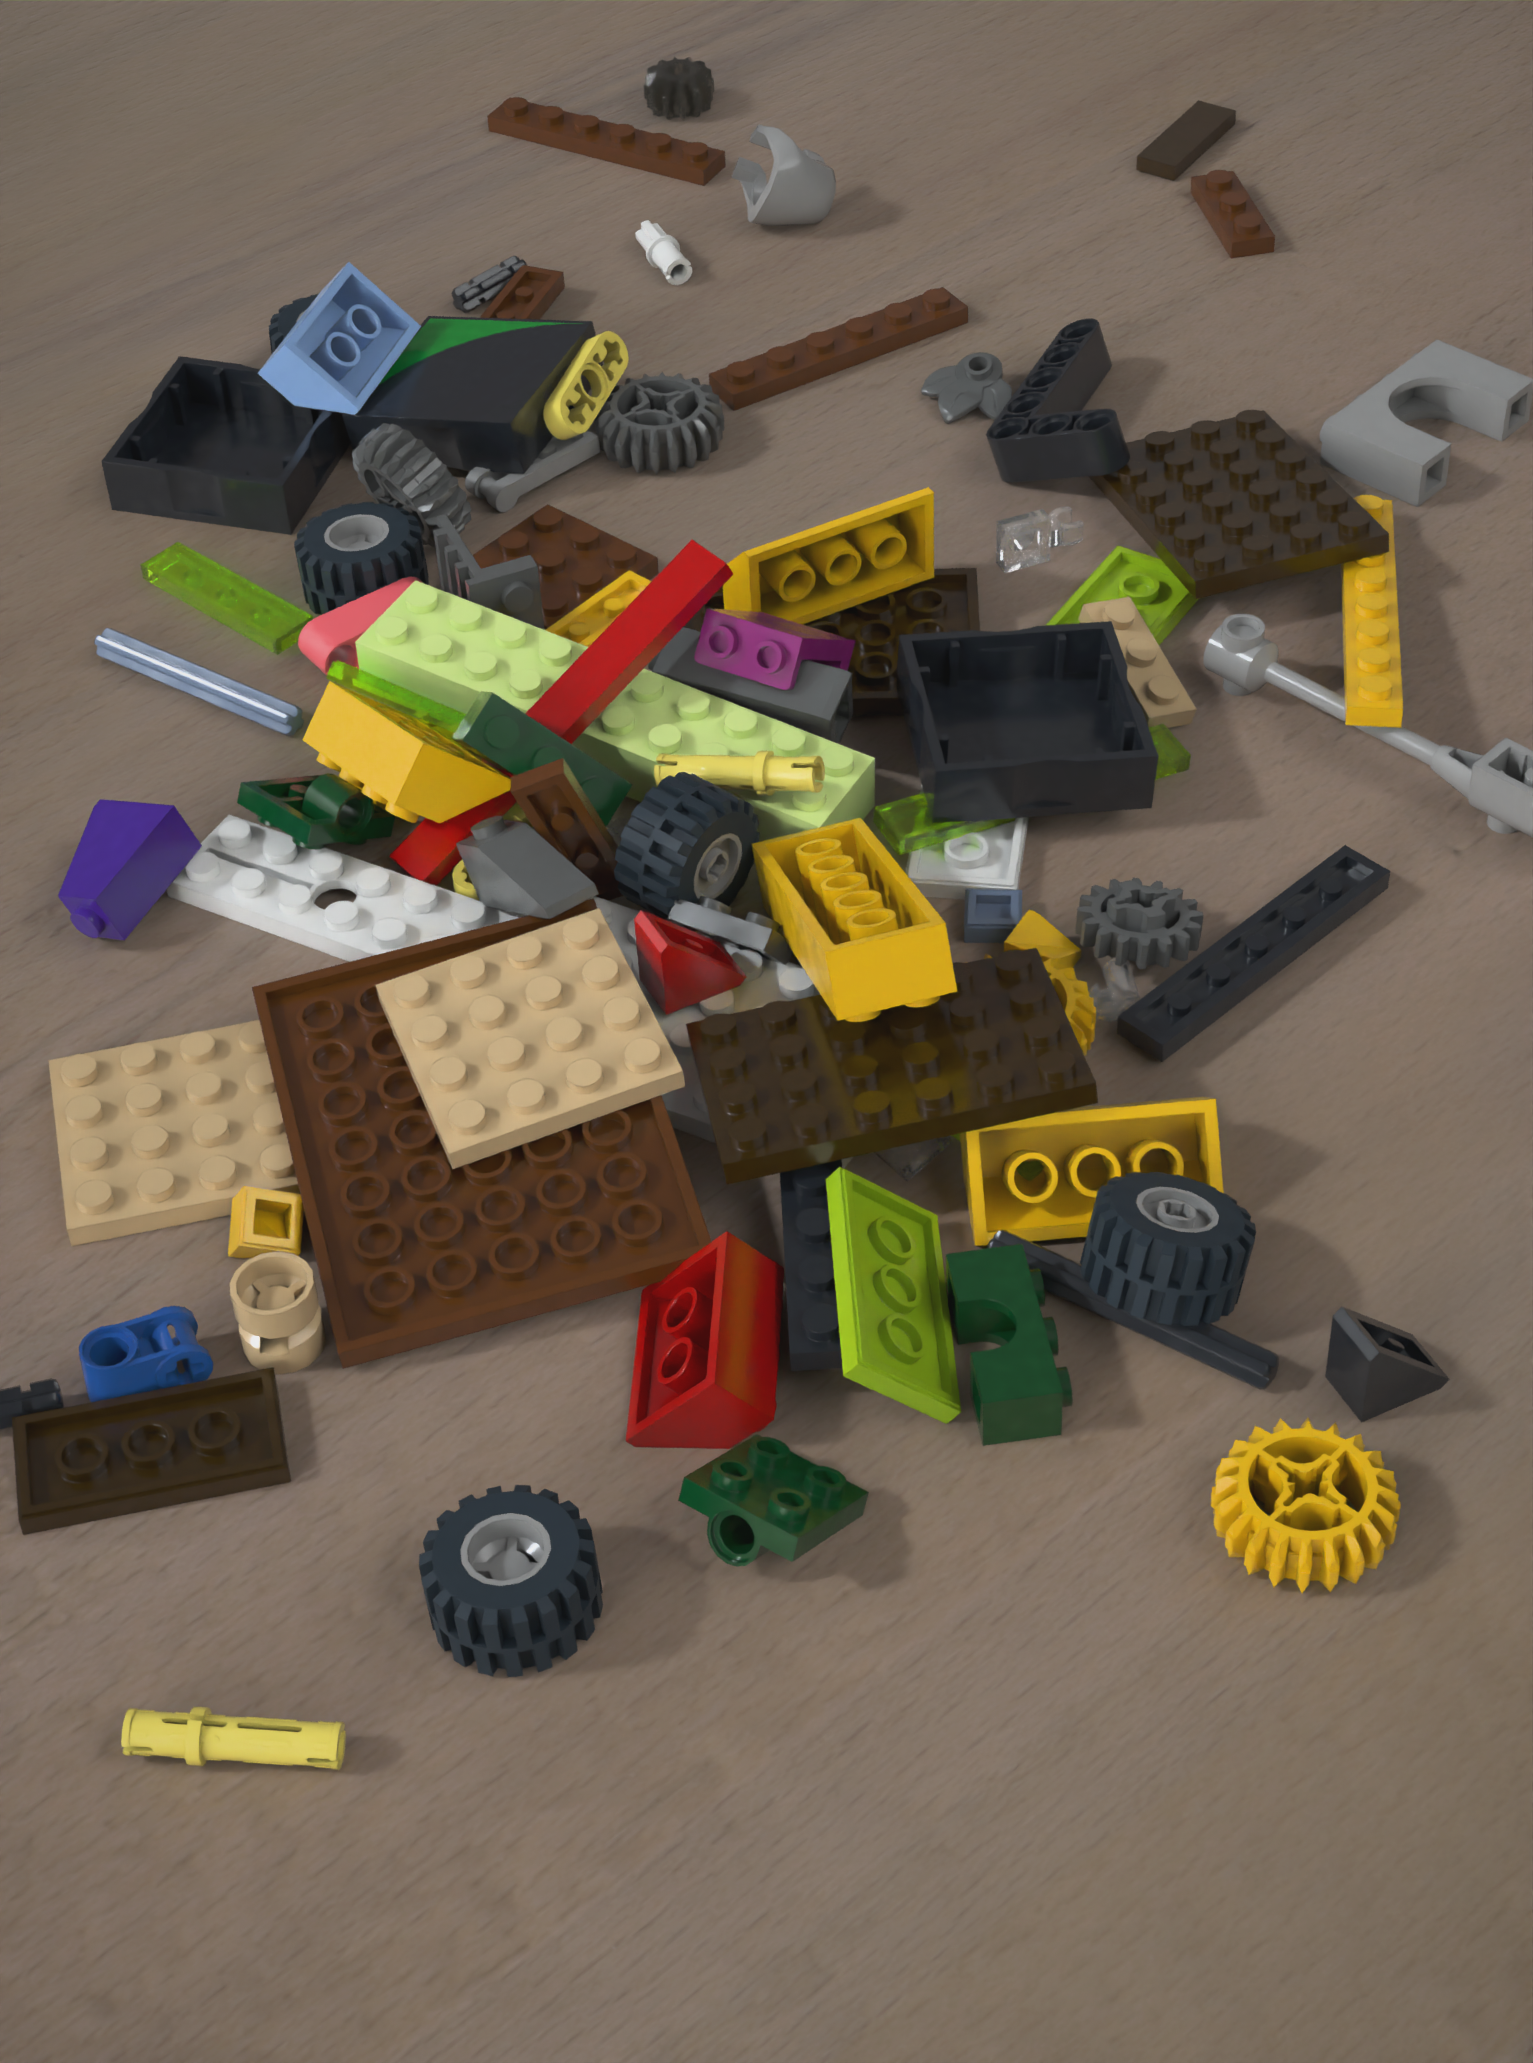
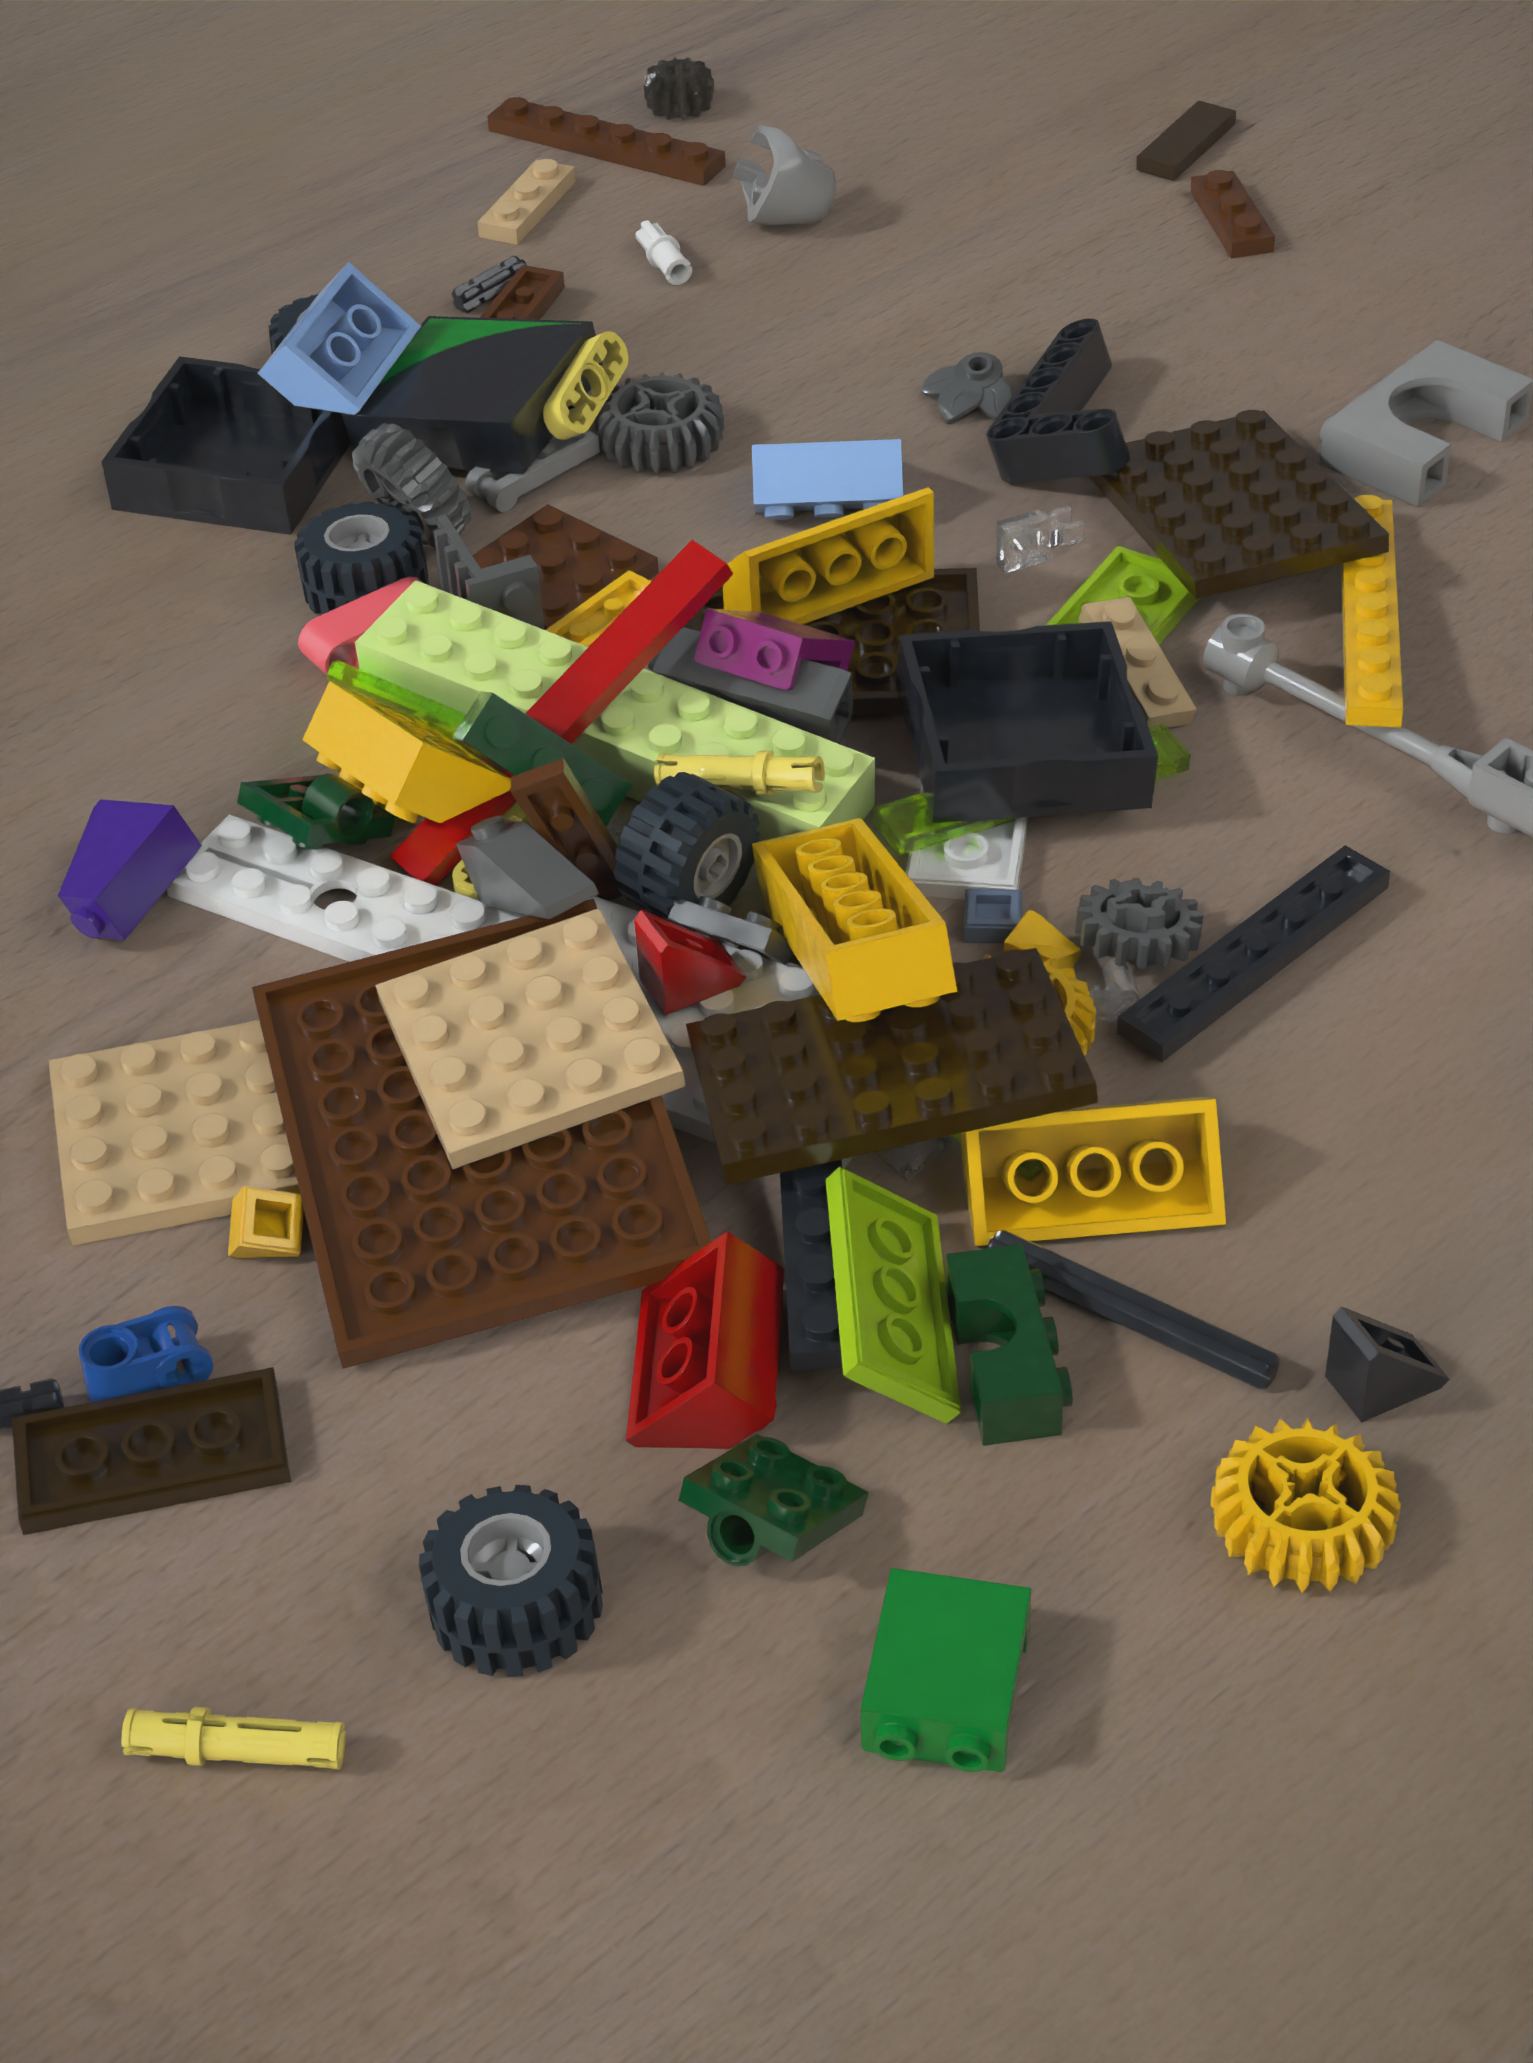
sand blue axle [94,628,304,736] -> none
clear neon green tile [140,542,313,655] -> none
tan wheel [230,1251,326,1374] -> none
reddish brown plate [709,287,968,411] -> none
black wheel [1080,1172,1256,1326] -> none
none -> tan plate [477,159,576,245]
none -> light blue slope [752,439,903,520]
none -> green panel [860,1568,1031,1772]

